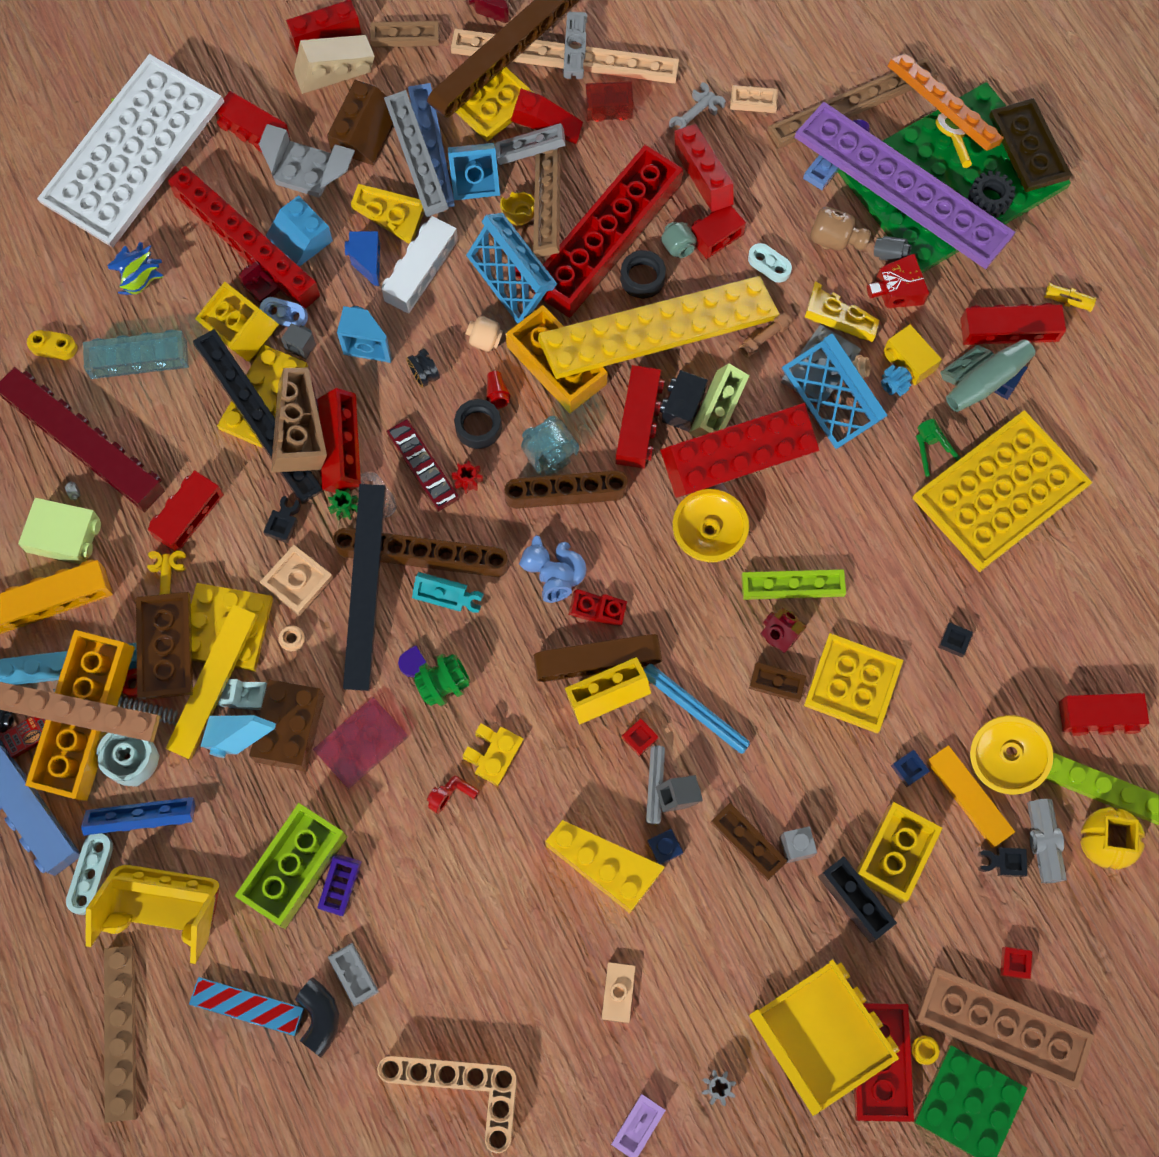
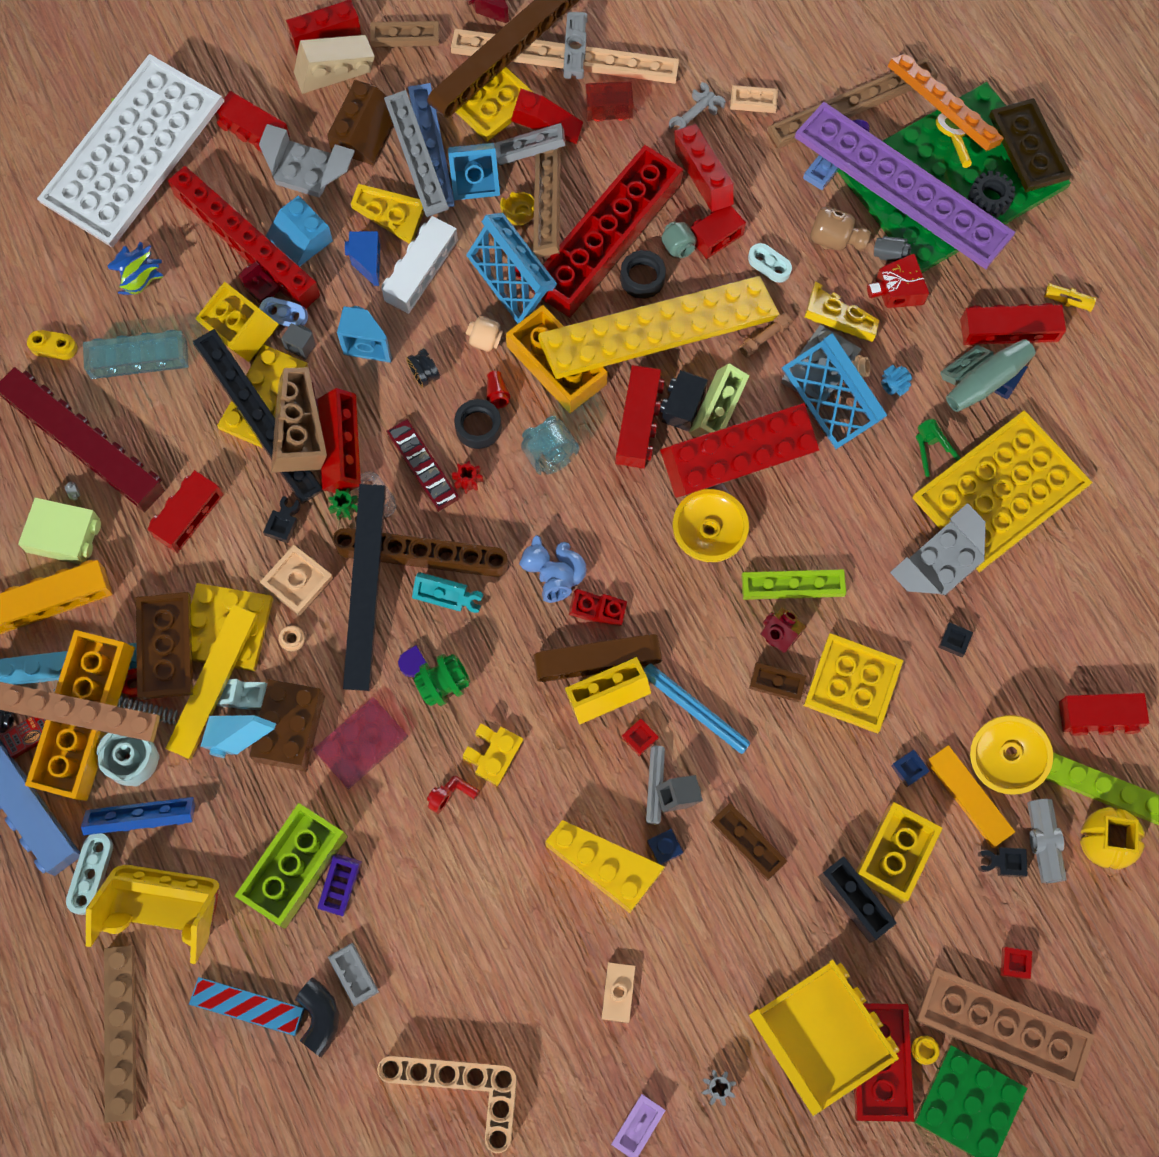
yellow bar [147,551,186,595] -> none
reddish brown beam [504,470,628,509] -> none
light grey brick [780,826,817,863] -> none
yellow brick [883,325,942,386] -> none
none -> light grey piece [890,503,985,596]

